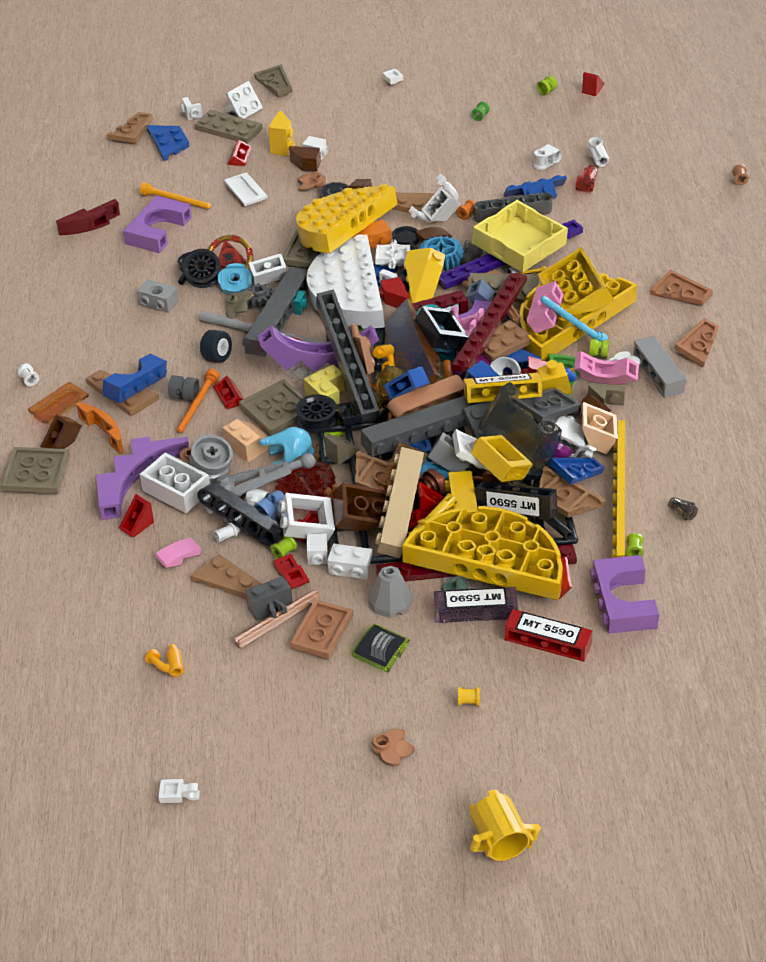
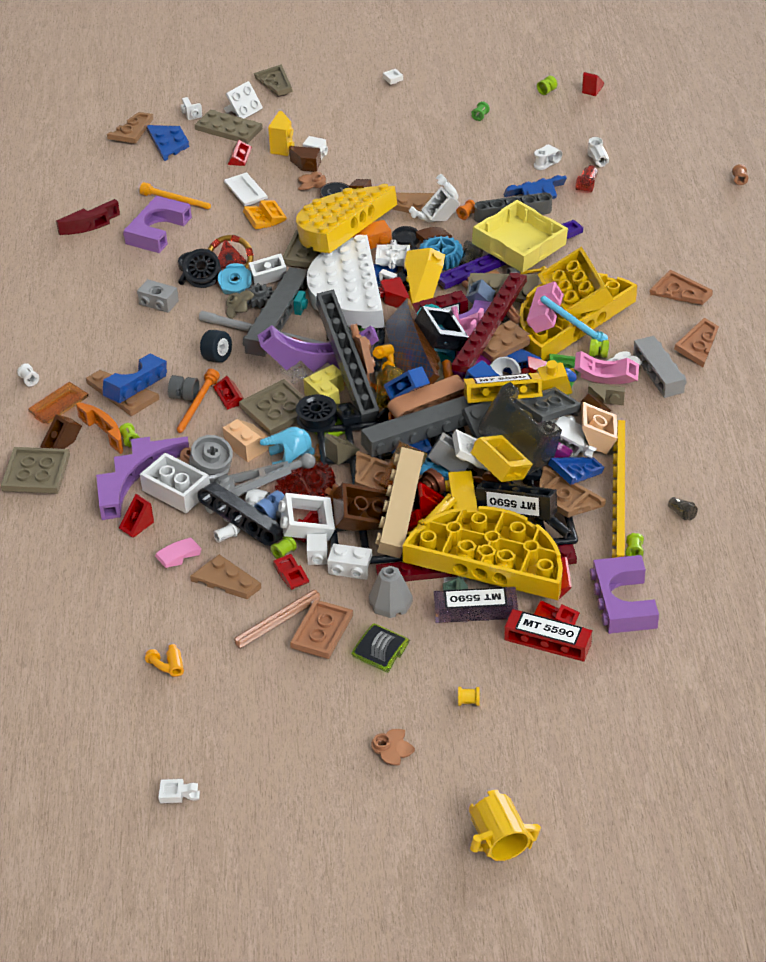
dark grey brick [245,576,293,620] -> none
none -> lime bush [119,423,140,447]
none -> light orange slope [243,200,287,229]
none -> red slope [534,600,580,625]

